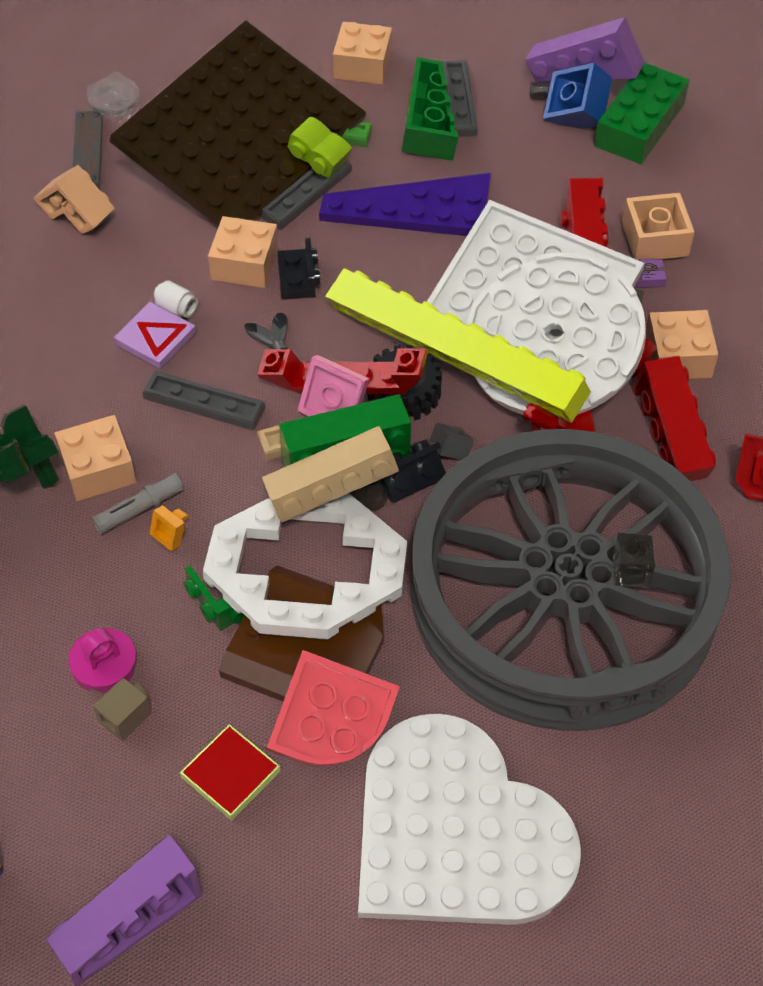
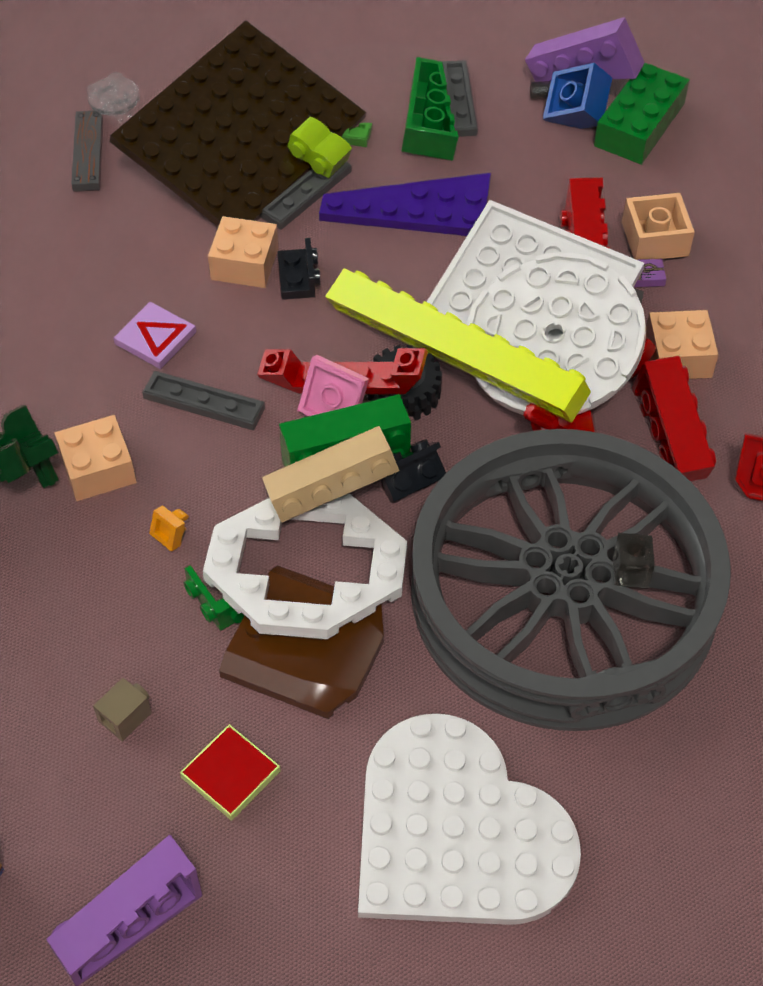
light nougat brick [33,165,115,234] -> none
dark pink tile [68,628,137,693] -> none
light grey pin [91,473,184,535] -> none
white brick [154,280,198,318] -> none
dark grey piece [244,312,288,349] -> none
tan tile [257,425,282,461] -> none
coral plate [266,650,400,766] -> none
light nougat brick [333,22,392,85] -> none
clear smoke tile [356,480,388,511] -> none
dark grey slope [429,423,474,460] -> none

